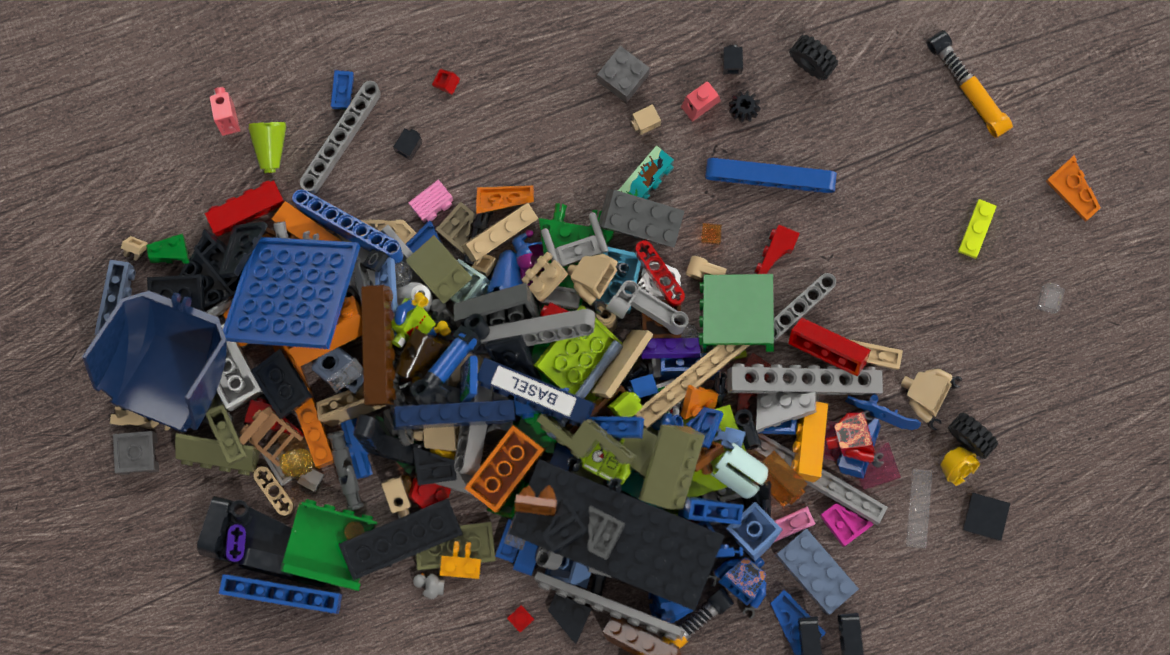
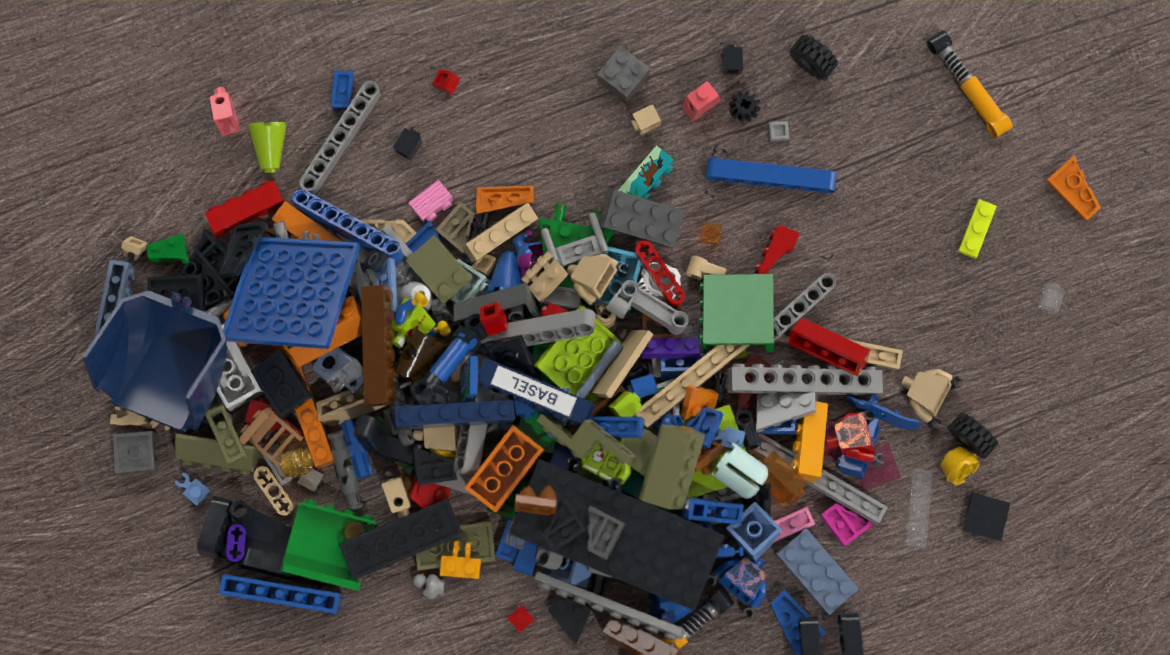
none -> medium blue plate [175,473,211,506]
none -> red brick [480,301,507,336]
none -> light grey tile [769,121,789,142]

